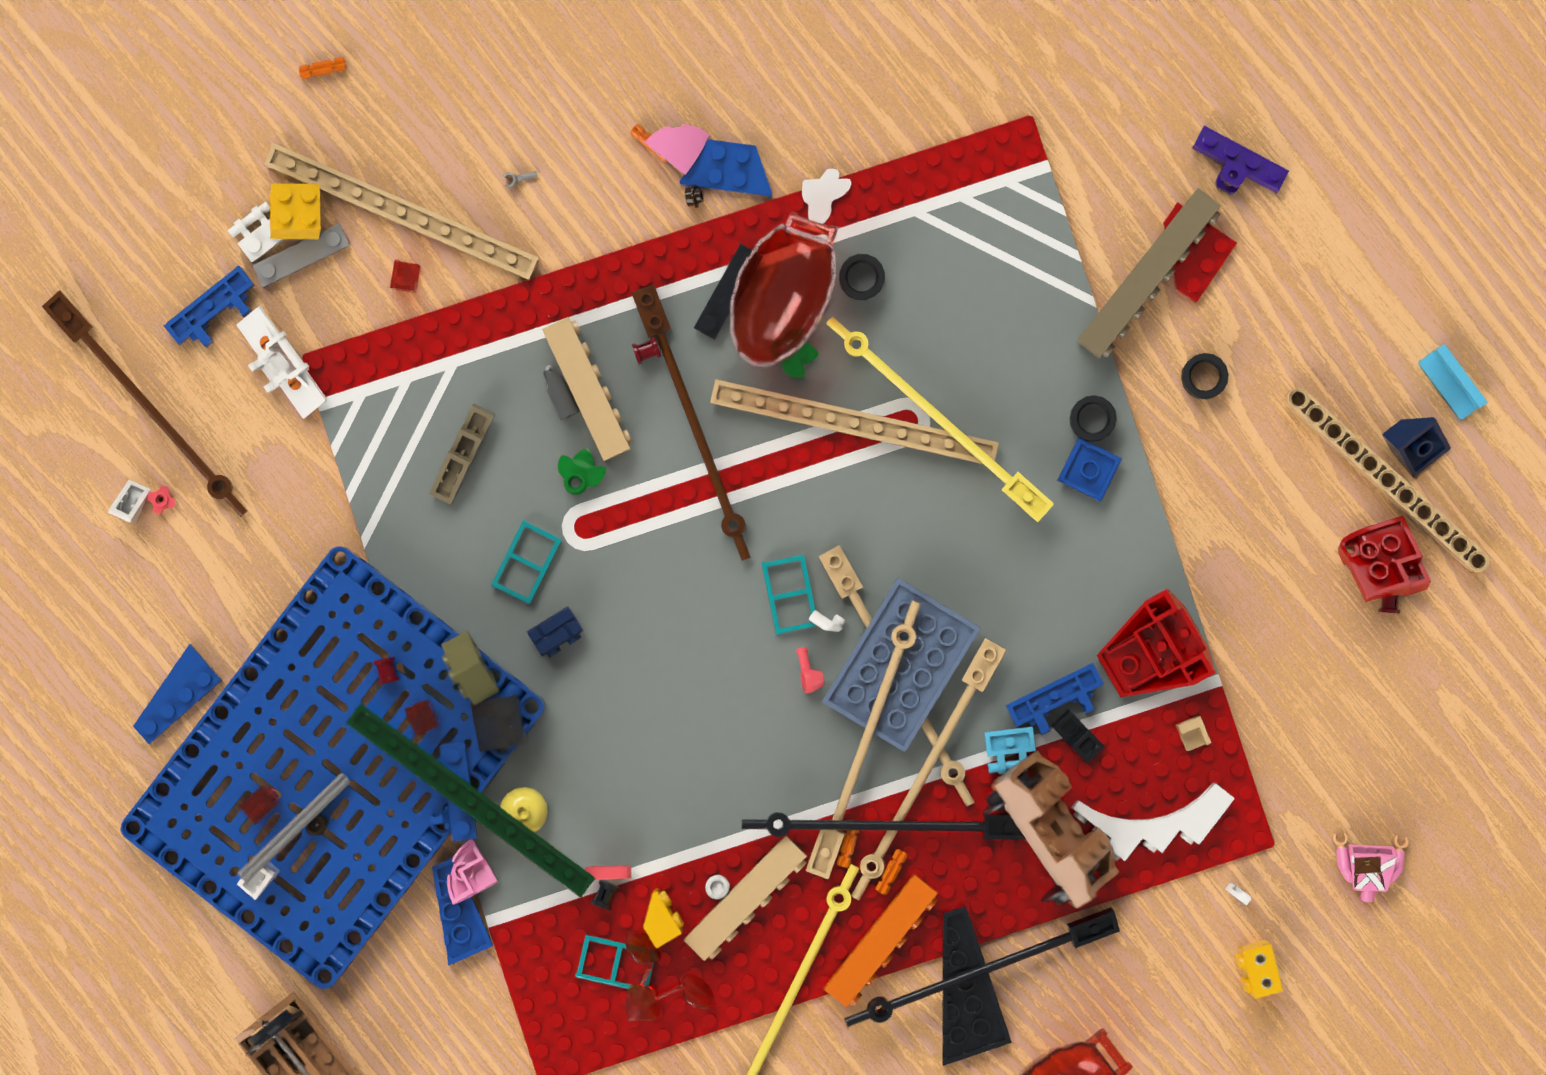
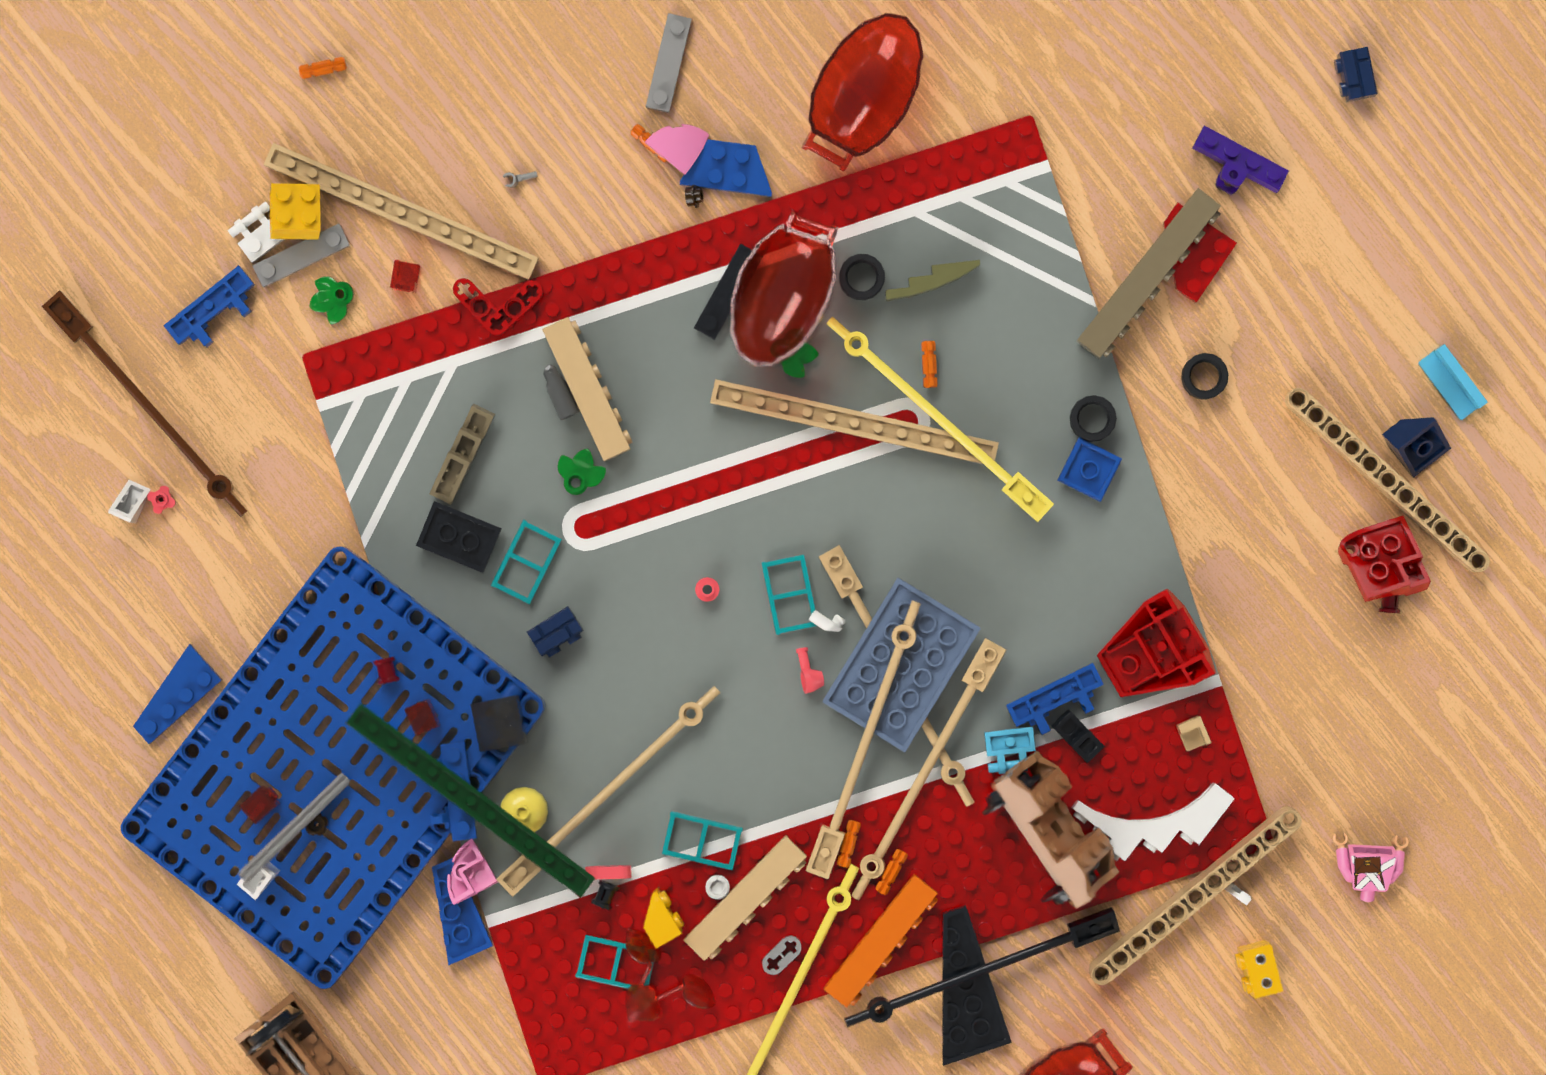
white piece [237,306,328,419] -> none
olive brick [441,631,500,705] -> none
reddish brown bar [632,284,751,561] -> none
dark red bush [632,337,661,365] -> none
black bar [742,812,1026,839] -> none
white sticker [802,169,851,229] -> none
none -> green plate [309,276,354,324]
none -> black plate [416,501,502,573]
none -> red beam [453,278,543,336]
none -> tan bar [496,686,721,897]
none -> light grey plate [646,13,692,113]
none -> teal window [662,811,743,870]
none -> coral plate [695,577,719,602]
none -> light grey beam [762,935,802,975]
none -> clear red windscreen [801,13,924,172]
none -> olive slope [885,260,980,301]
none -> orange axle [921,341,938,388]
none -> tan beam [1088,806,1302,985]
none -> dark blue brick [1334,47,1378,102]

